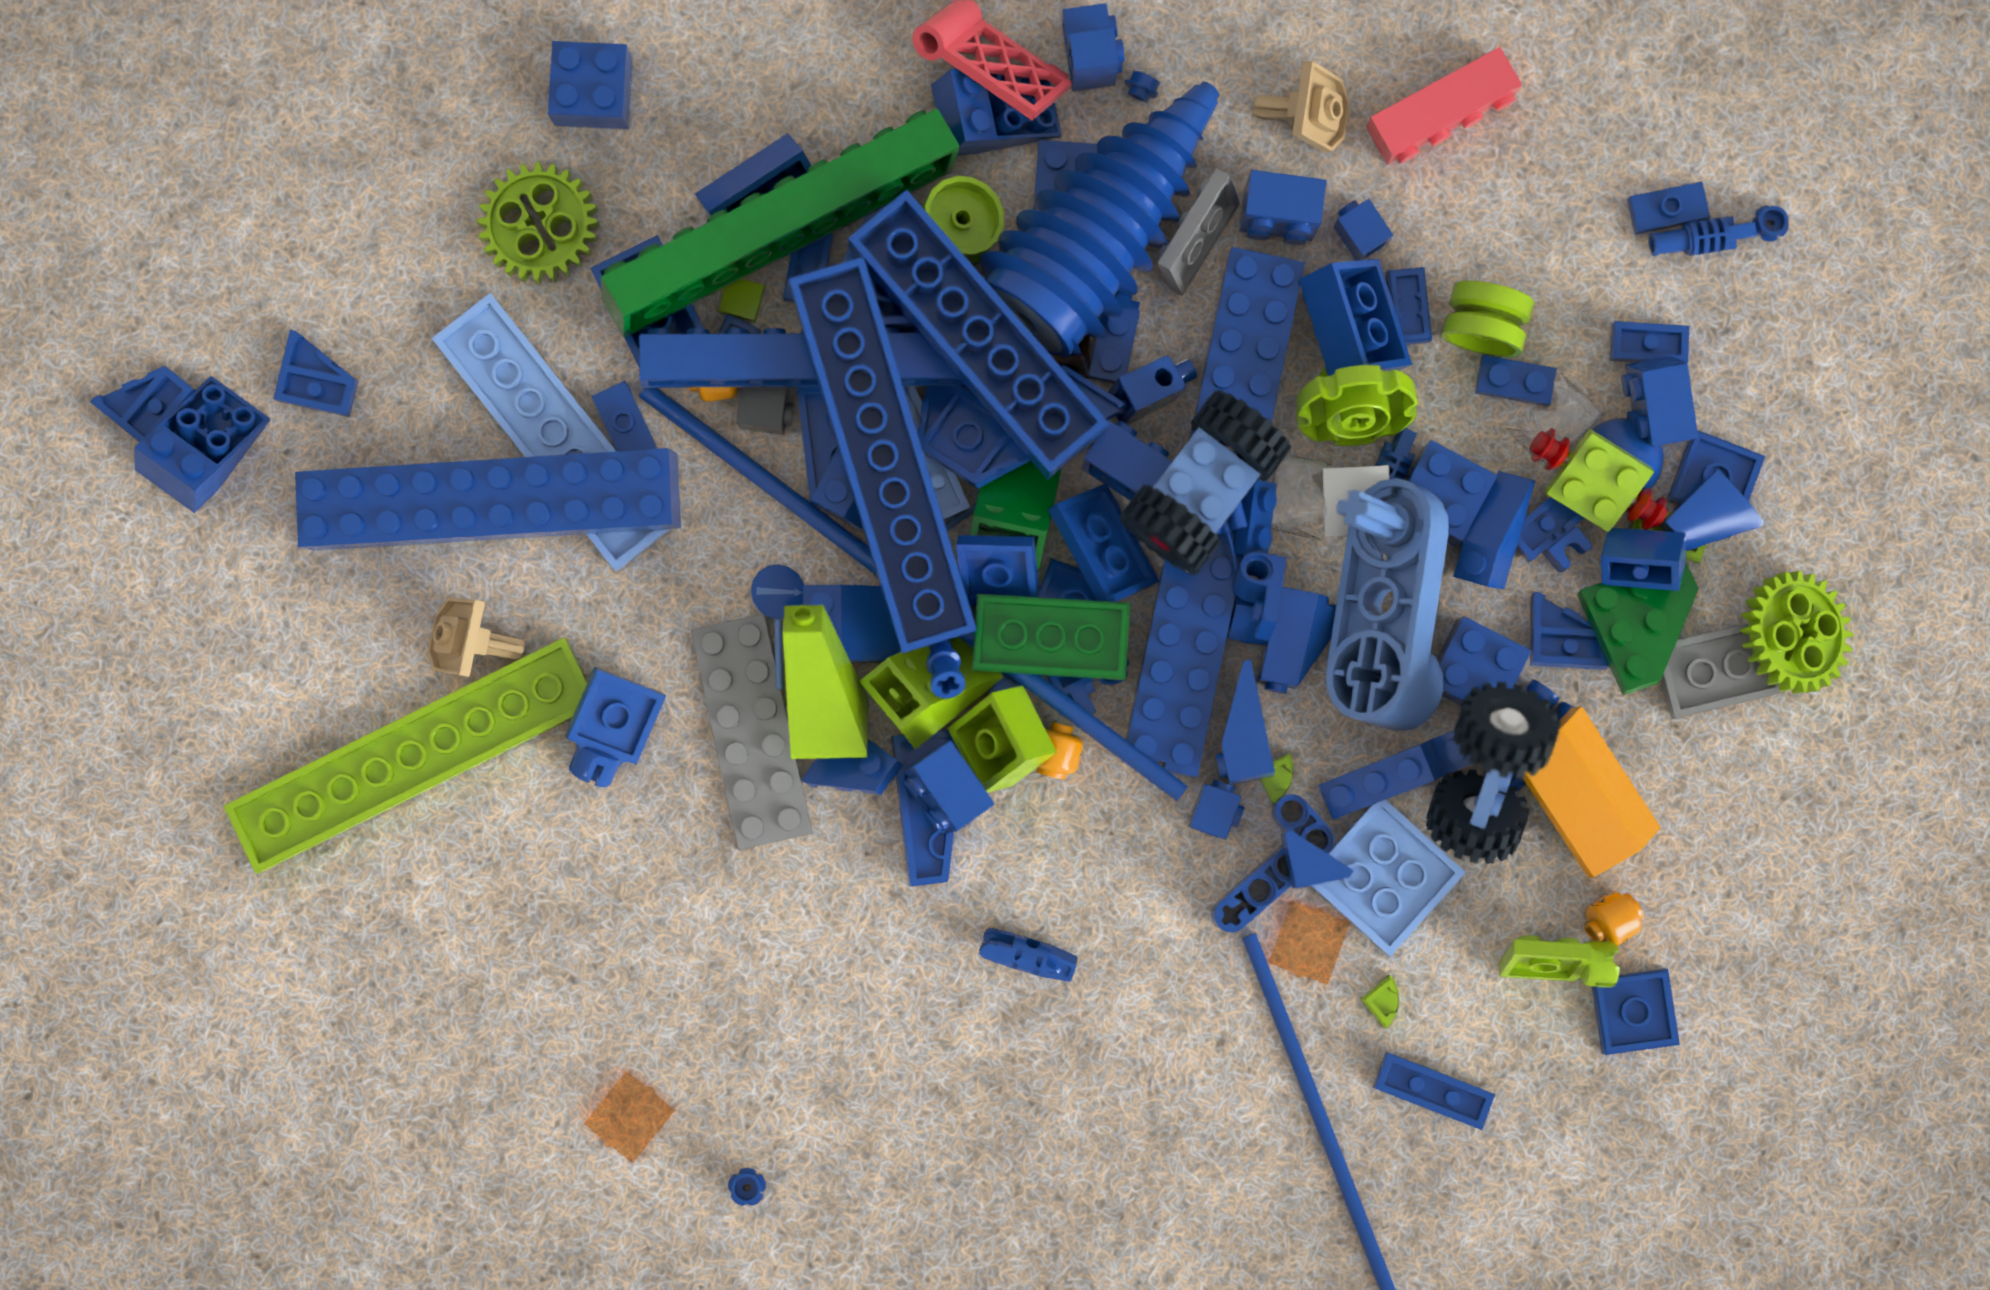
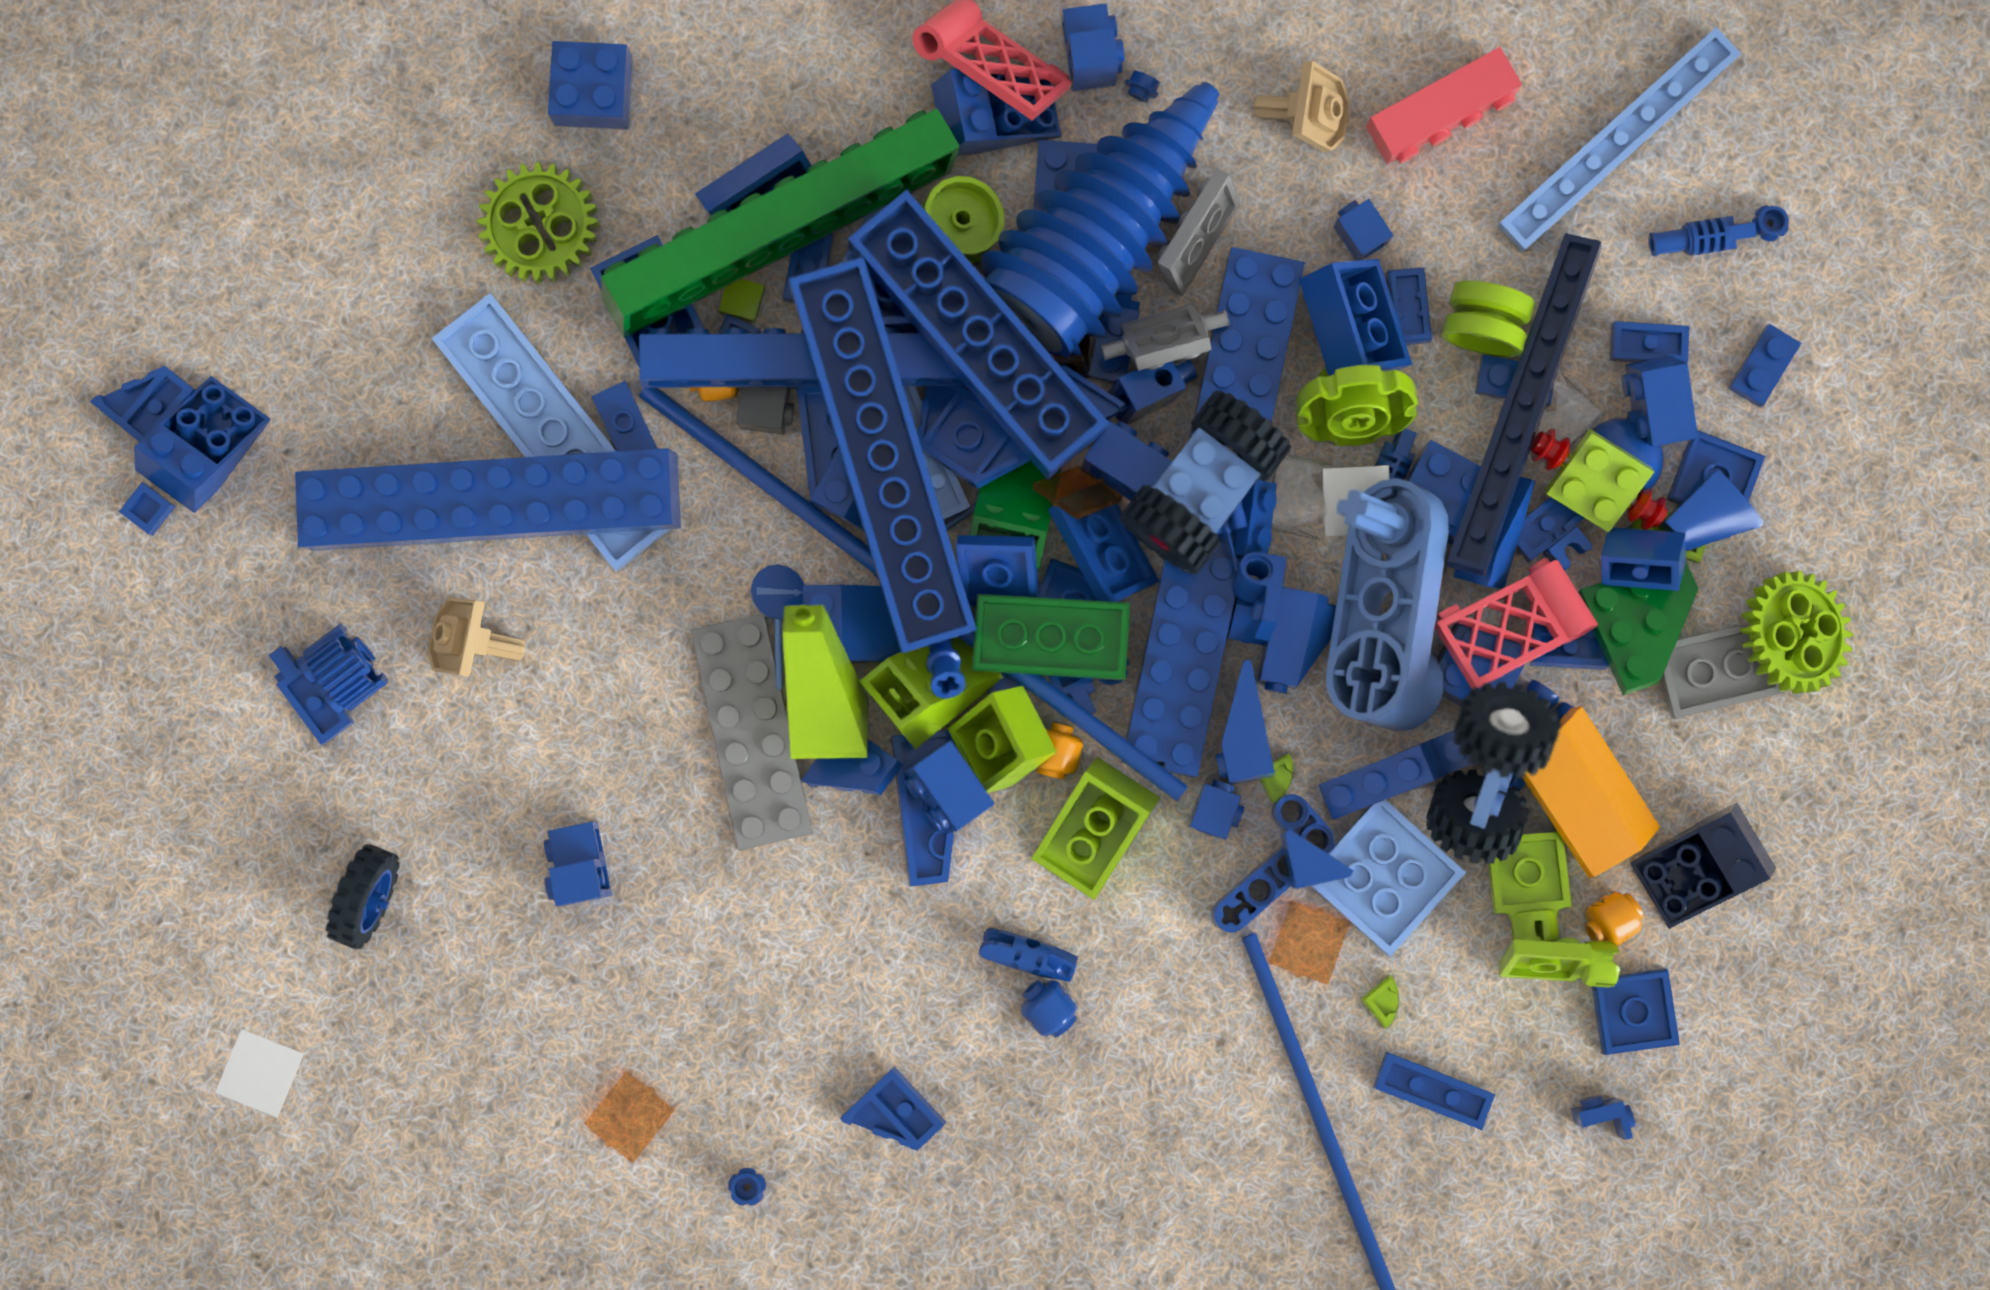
lime plate [223,637,588,874] -> none
blue wing [273,330,358,417] -> none
blue plate [565,667,666,787] -> none
blue brick [1239,170,1327,245] -> none
blue plate [1627,181,1710,235] -> none
none -> blue plate [119,482,176,536]
none -> white sticker [215,1029,304,1118]
none -> blue hinge [269,646,355,745]
none -> blue brick [300,623,388,713]
none -> black wheel [326,844,400,950]
none -> blue brick [544,822,612,907]
none -> blue wing [840,1066,946,1151]
none -> blue head [1021,980,1077,1038]
none -> lime slope [1031,757,1160,900]
none -> clear orange piece [1032,466,1123,519]
none -> light grey plate [1101,304,1230,371]
none -> coral piece [1434,558,1598,689]
none -> dark blue plate [1447,233,1602,577]
none -> lime plate [1487,832,1572,942]
none -> light blue plate [1497,27,1742,253]
none -> blue bracket [1571,1095,1635,1140]
none -> dark blue slope [1630,803,1776,929]
none -> blue plate [1728,324,1801,408]

